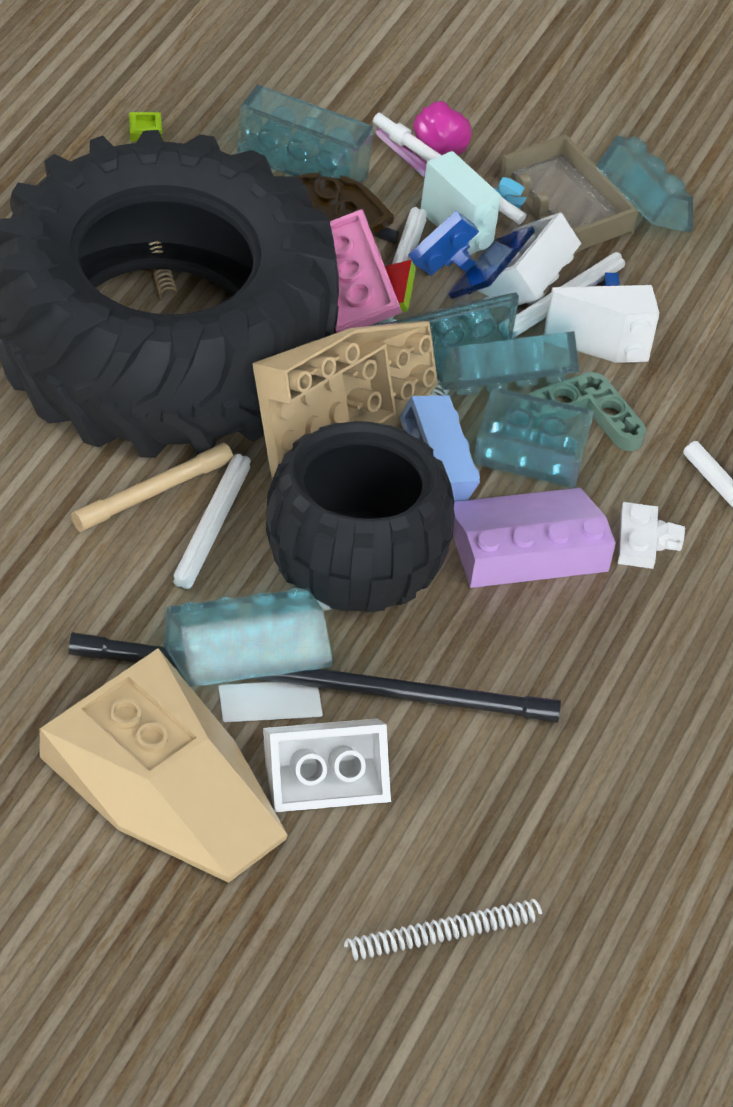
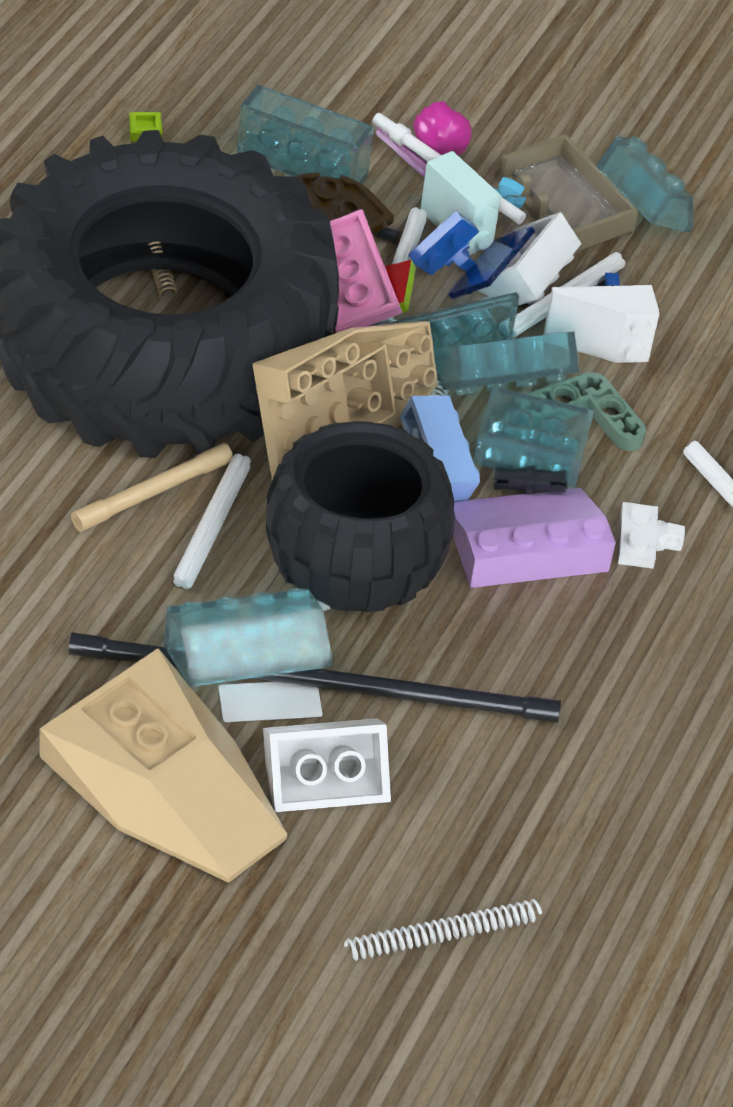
none -> black pin [494,466,567,494]

